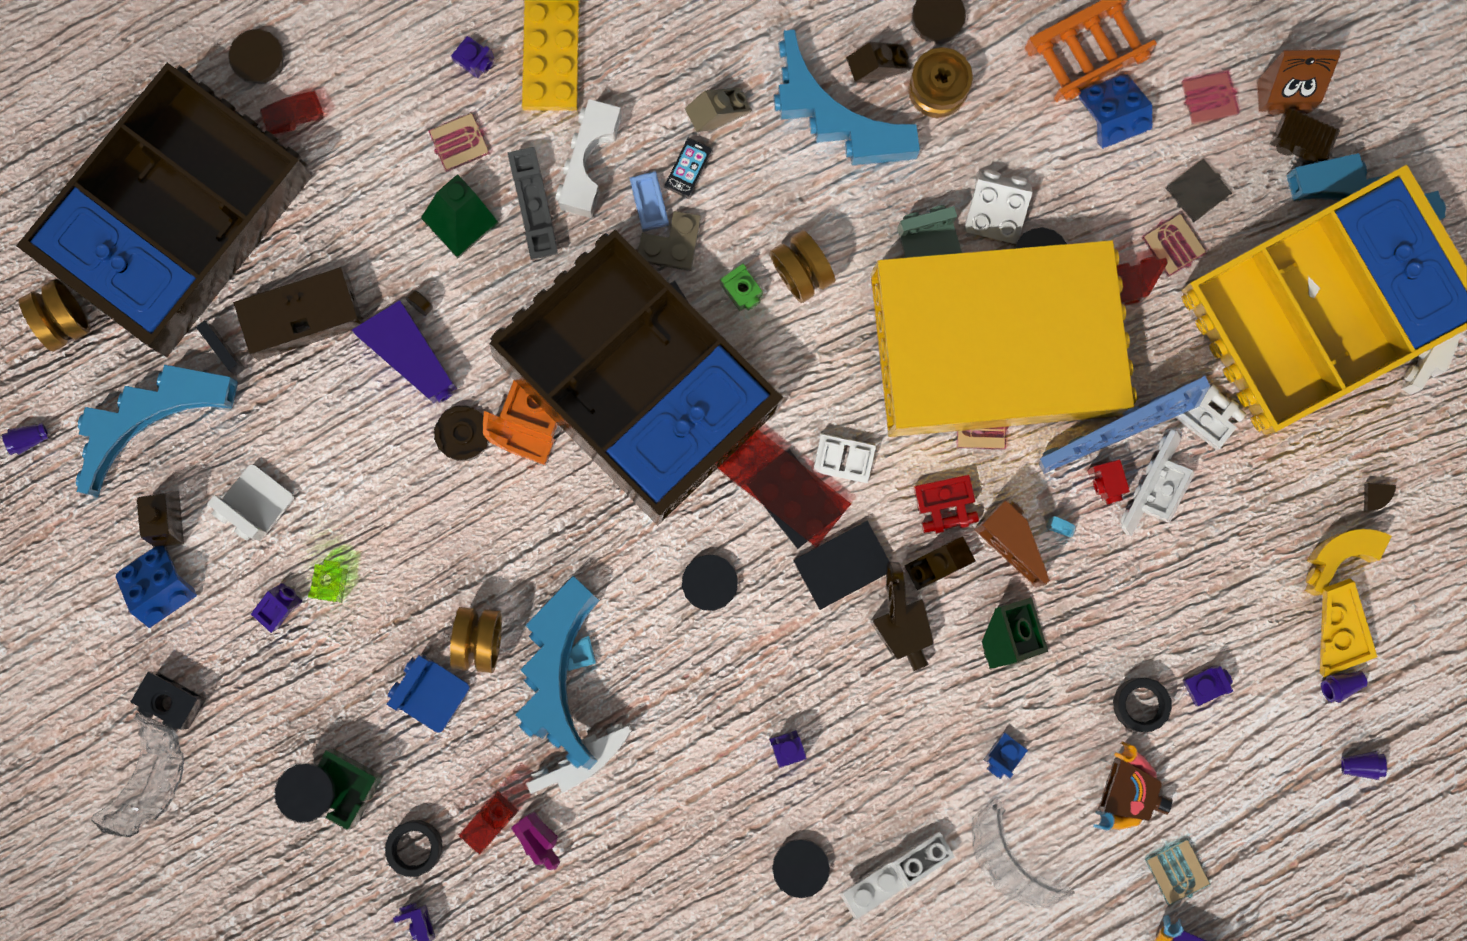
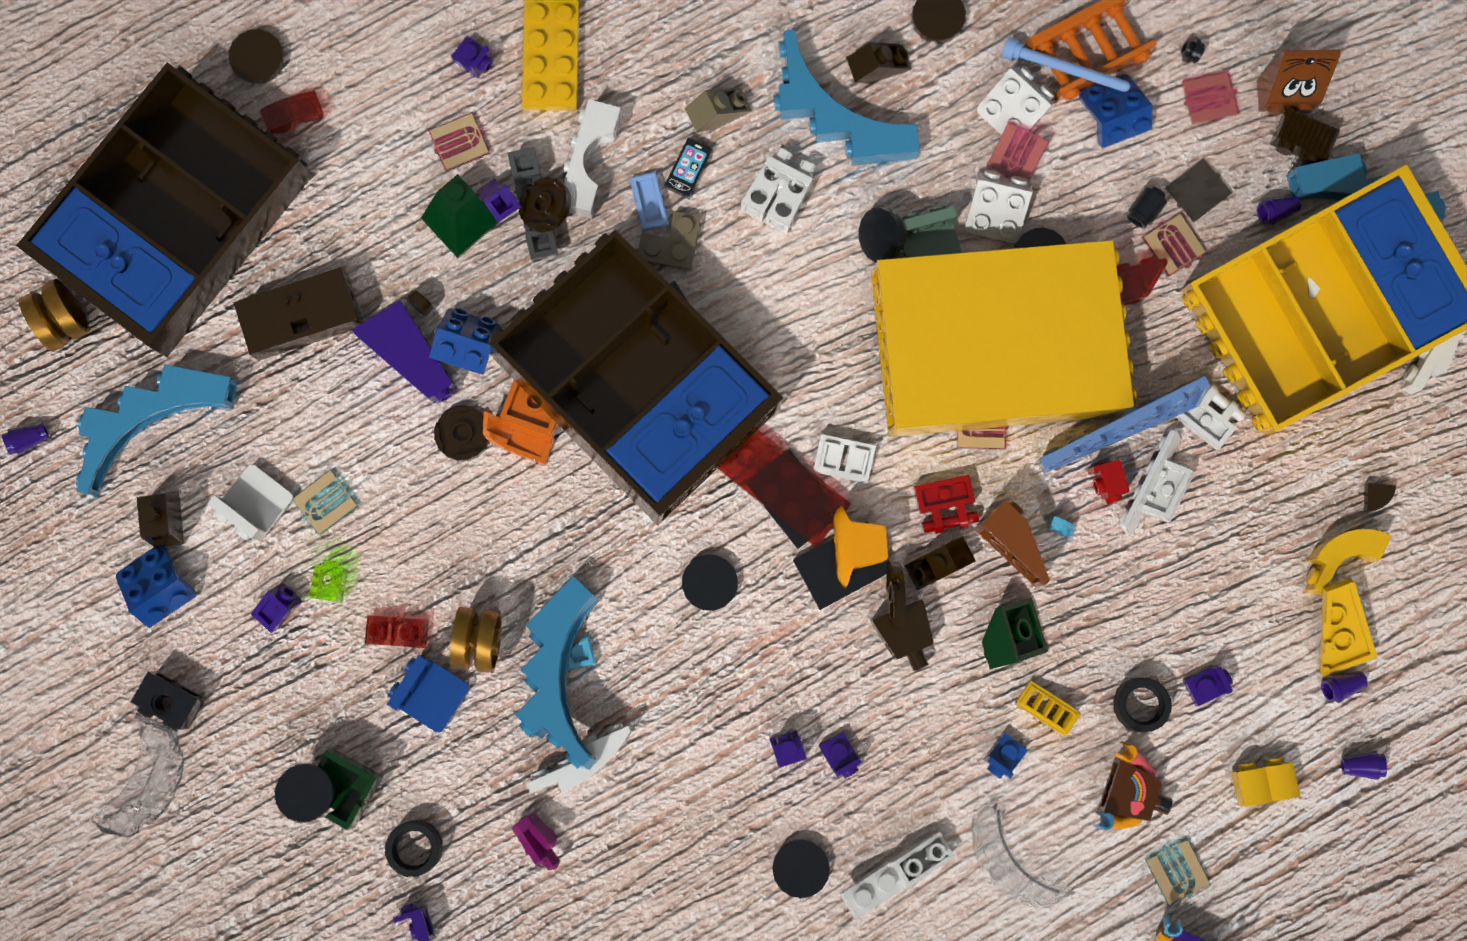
black tile [196,320,245,376] -> none
clear red slope [458,791,519,855] -> none
bright green brick [720,264,763,312] -> none
pearl gold wheel [769,230,836,303] -> none
pearl gold wheel [908,47,973,118] -> none
none -> piece [293,469,359,536]
none -> clear red slope [364,615,429,648]
none -> blue bracket [429,308,501,375]
none -> dark purple brick [477,178,521,222]
none -> dark brown tile [519,177,571,233]
none -> white hips [740,147,815,235]
none -> dark purple bracket [819,732,862,779]
none -> light orange piece [833,505,888,588]
none -> black tile [858,207,906,263]
none -> white bracket [977,66,1058,145]
none -> clear pink piece [986,121,1049,183]
none -> light blue piece [1002,37,1130,92]
none -> yellow slope [1015,680,1081,737]
none -> black brick [1127,186,1167,229]
none -> black plate [1180,36,1205,64]
none -> yellow brick [1231,757,1301,807]
none -> dark purple cone [1257,195,1301,225]

